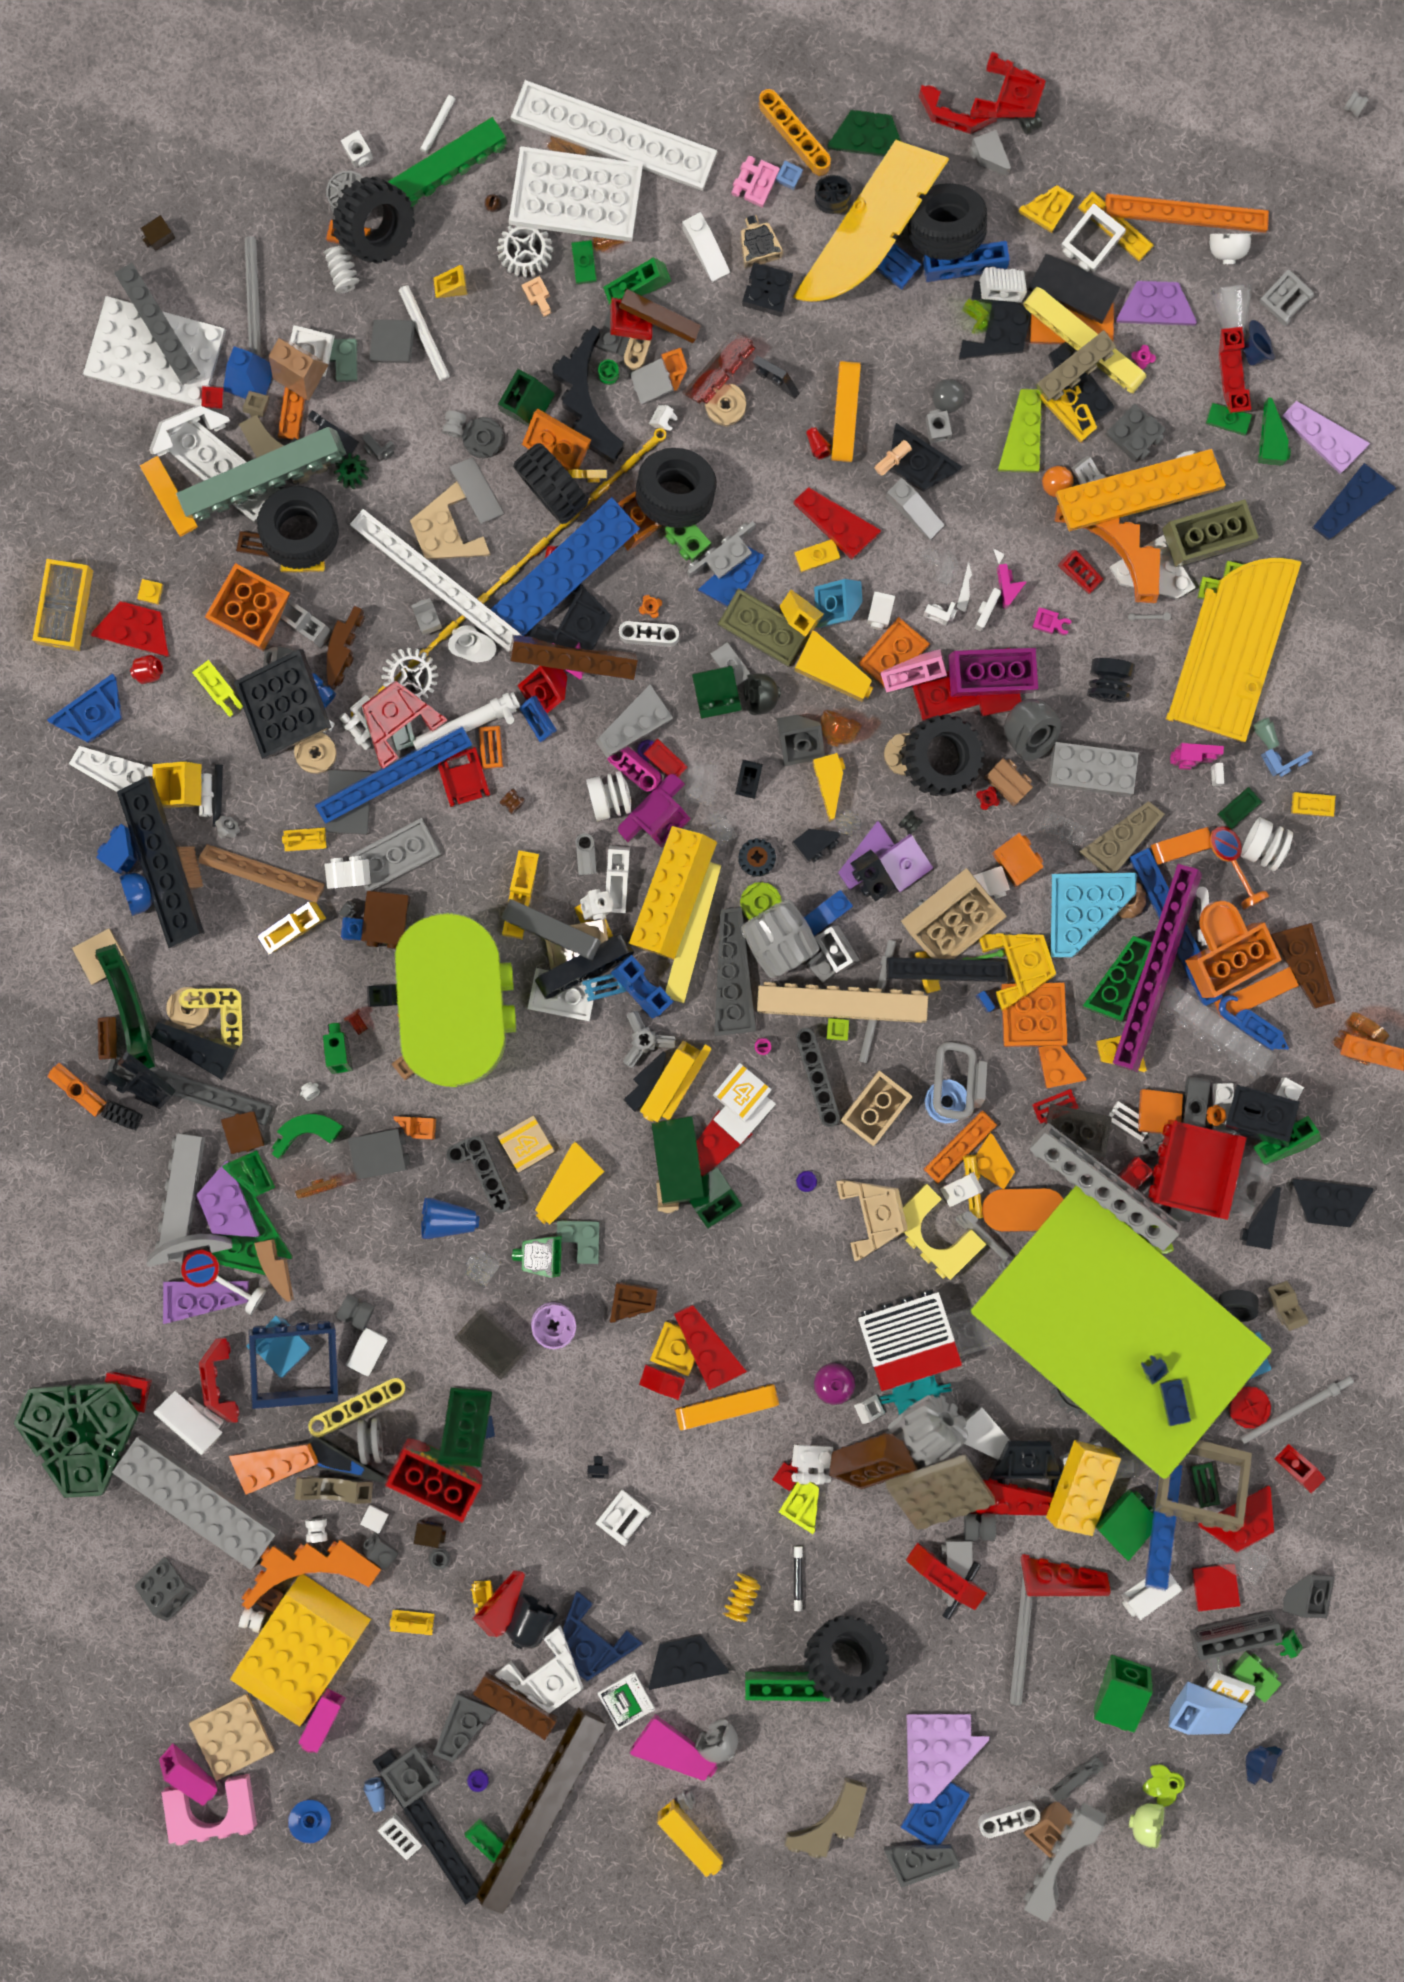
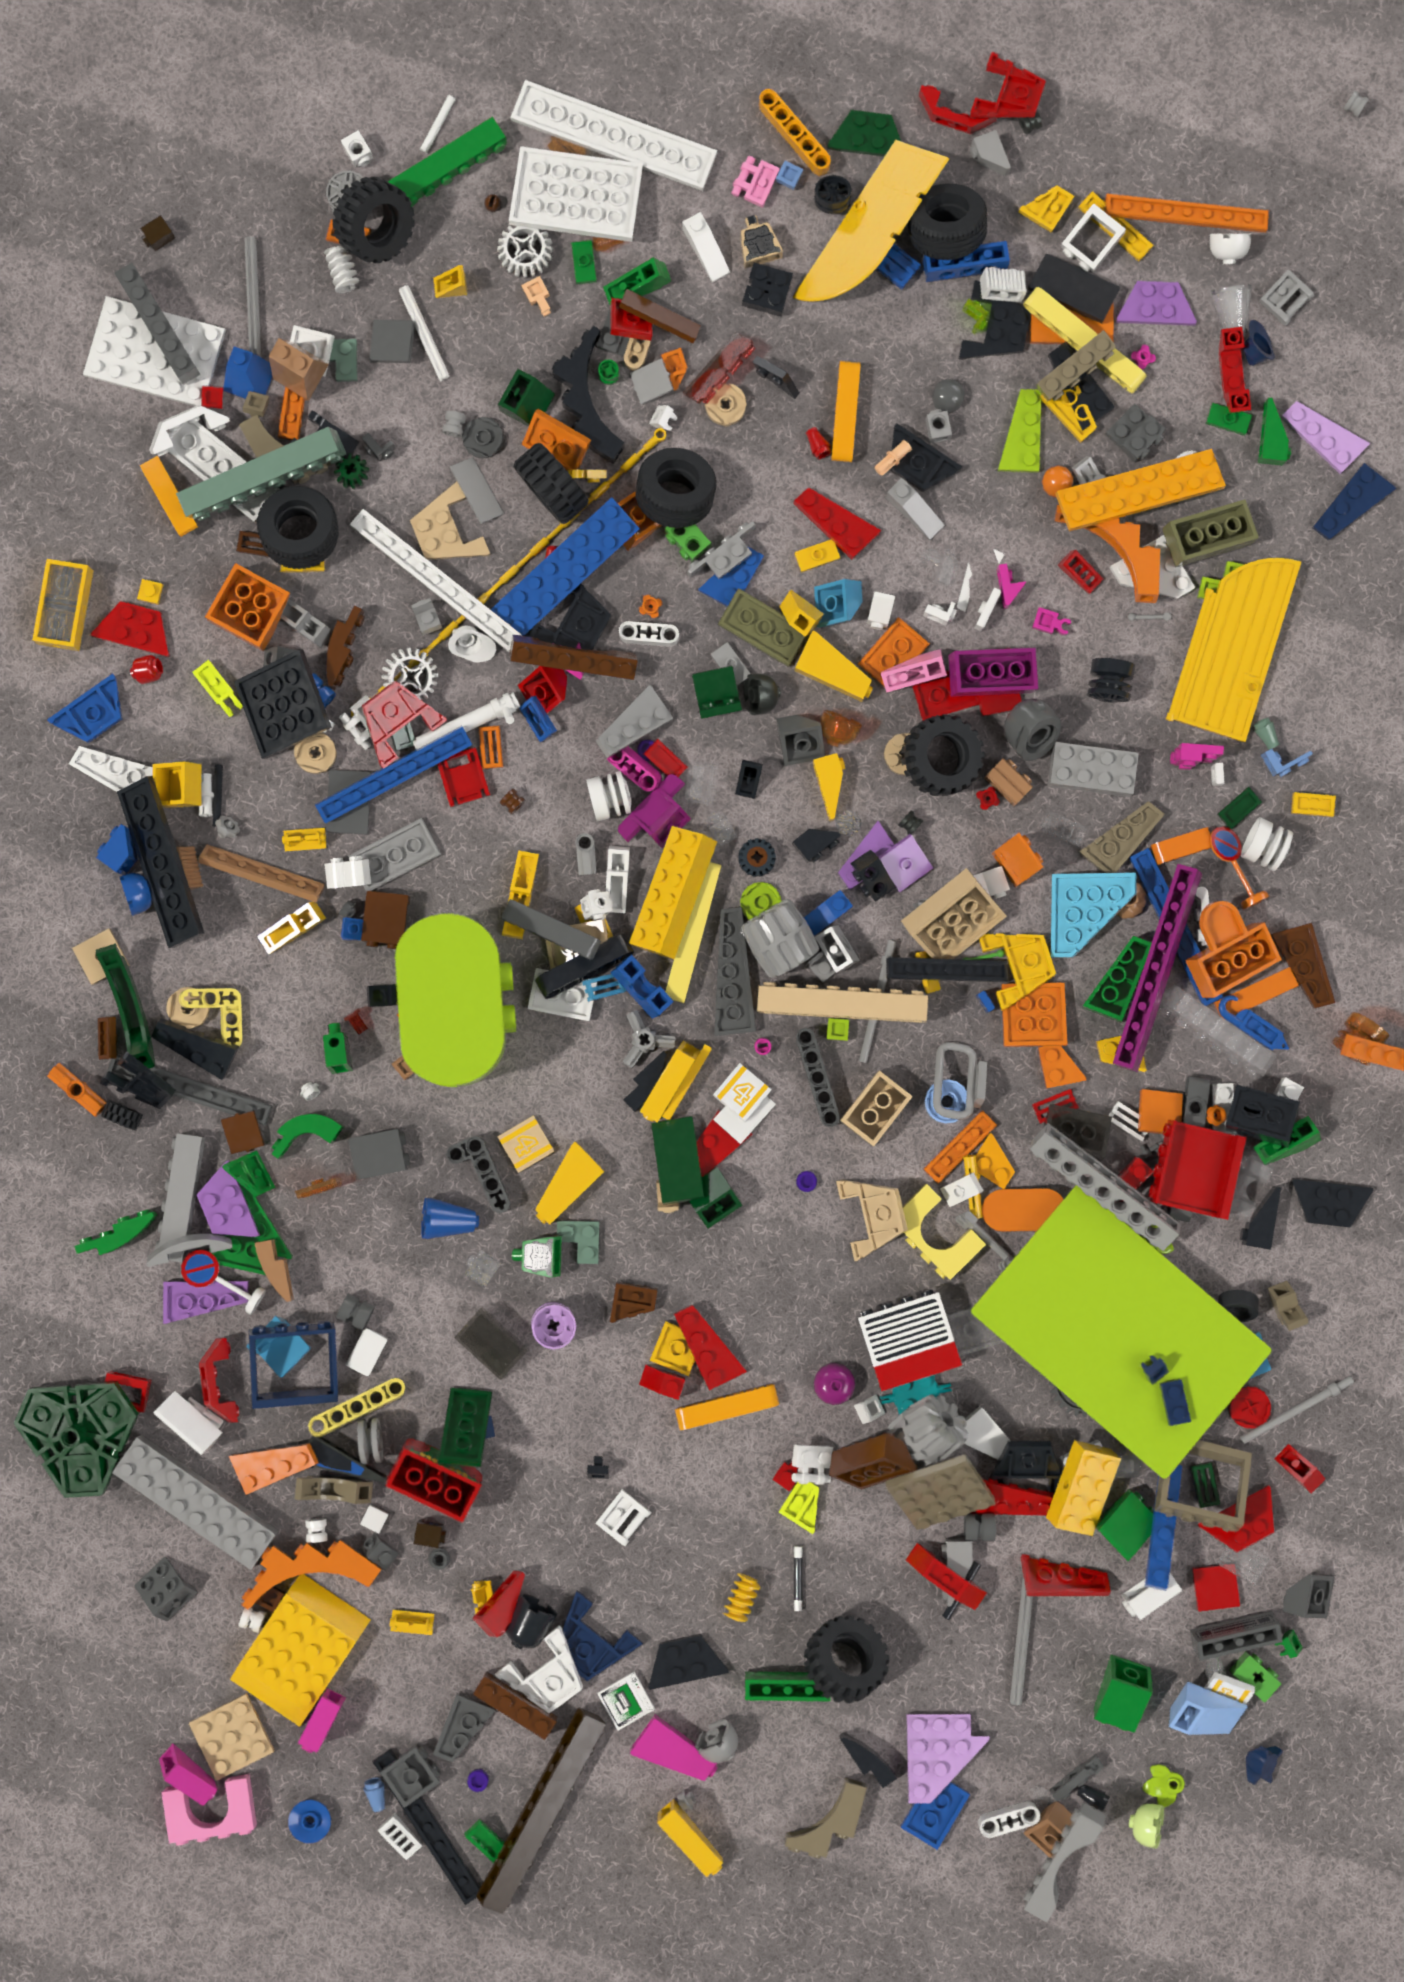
orange slope [394,1116,436,1139] -> none
dark grey wing [884,1844,960,1888] -> none
none -> green slope [74,1209,158,1256]
none -> black slope [839,1733,897,1788]
none -> black cone [1076,1785,1110,1812]

